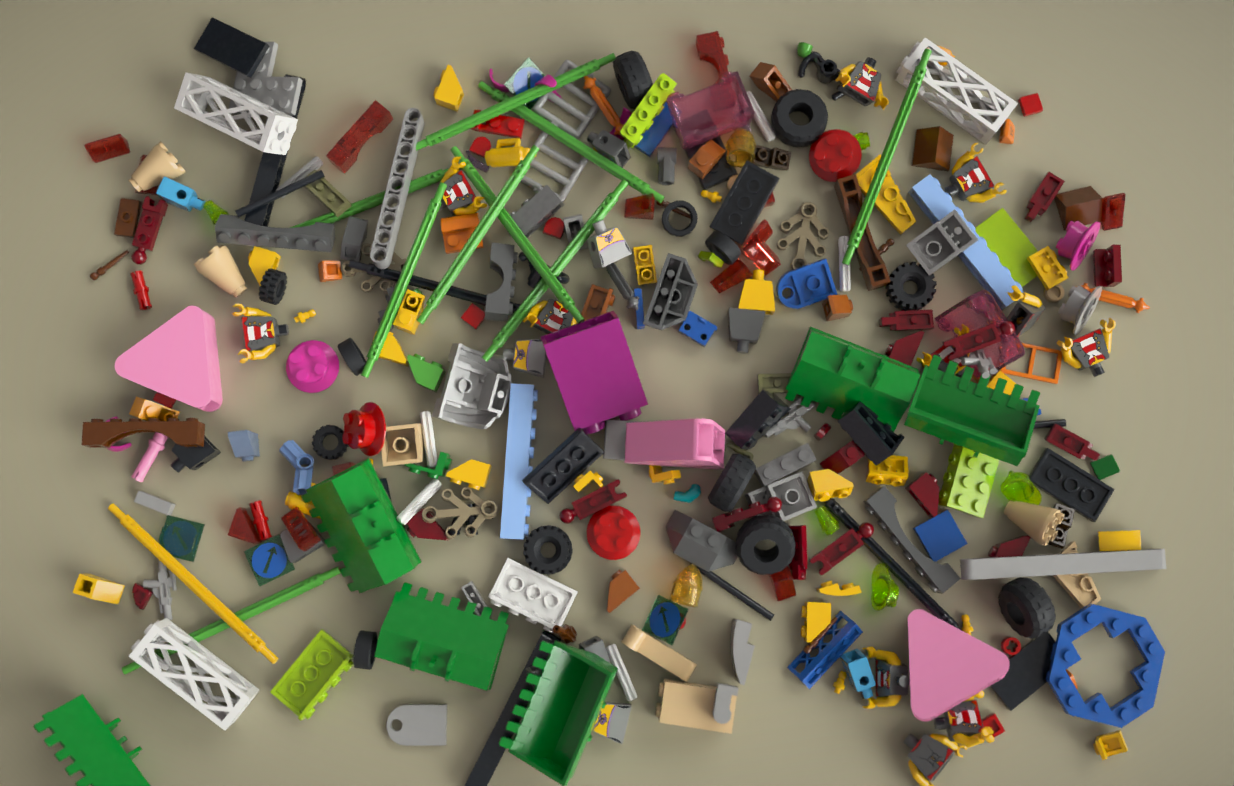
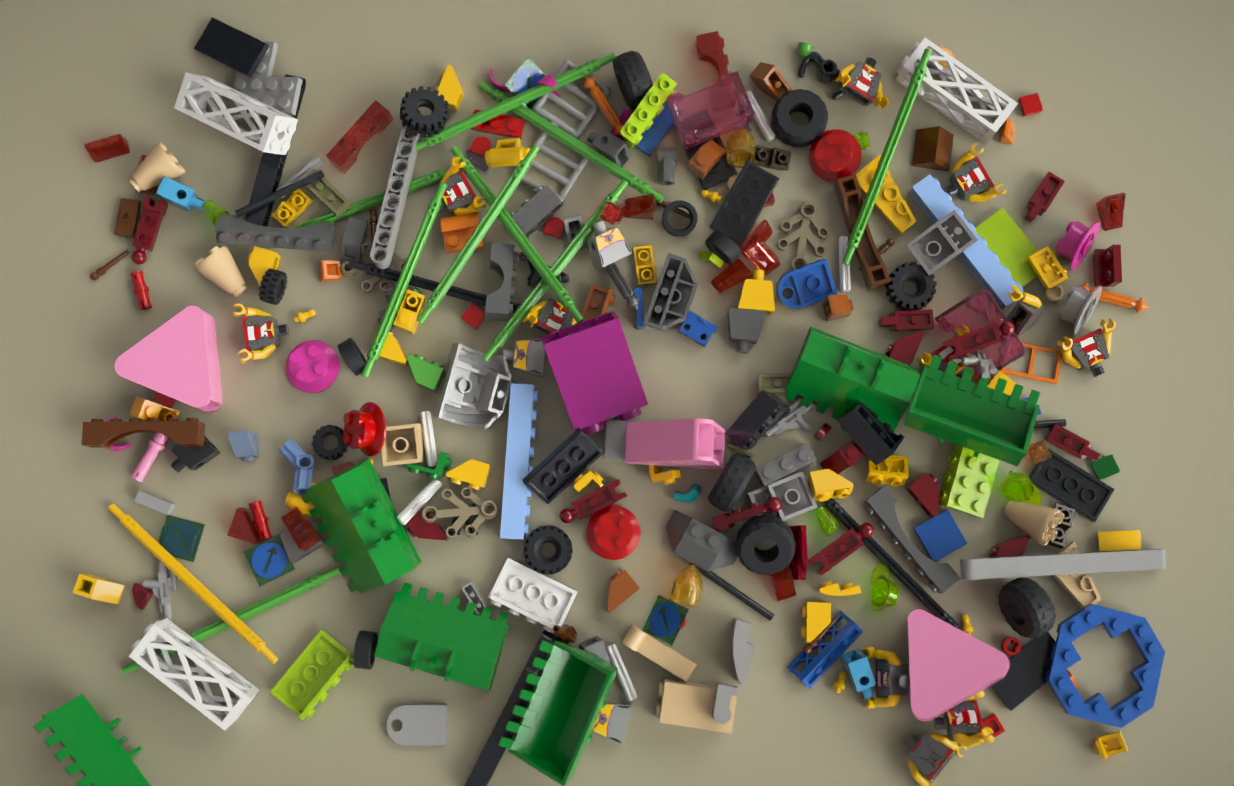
reddish brown slope [1054,186,1103,231] -> none
none -> yellow slope [272,188,314,228]
none -> reddish brown piece [370,210,377,244]
none -> black tyre [400,86,449,138]
none -> clear red slope [600,202,627,225]
none -> clear orange slope [1027,440,1052,464]

